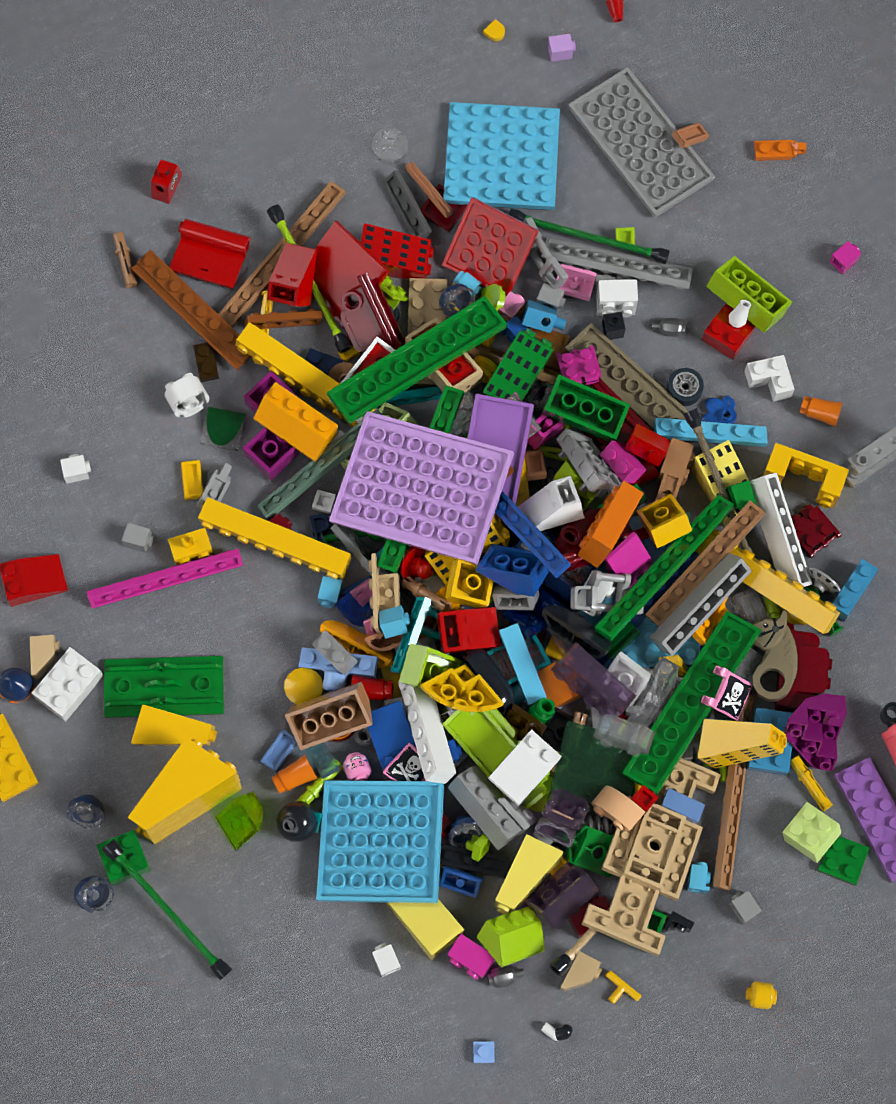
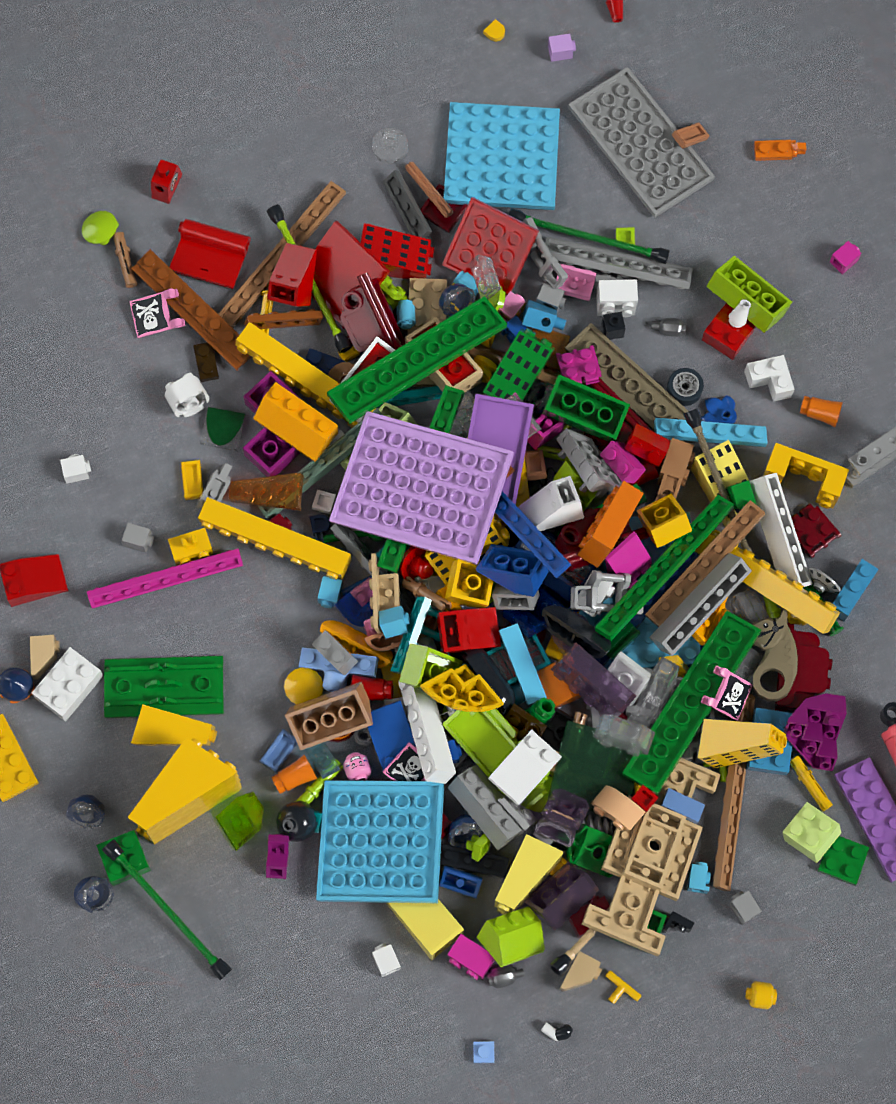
none -> lime dish [82,211,119,245]
none -> flag [130,288,185,338]
none -> clear orange wing [228,472,304,511]
none -> magenta brick [266,834,290,879]
none -> medium azure brick [396,300,416,329]
none -> clear bracket [471,255,501,300]

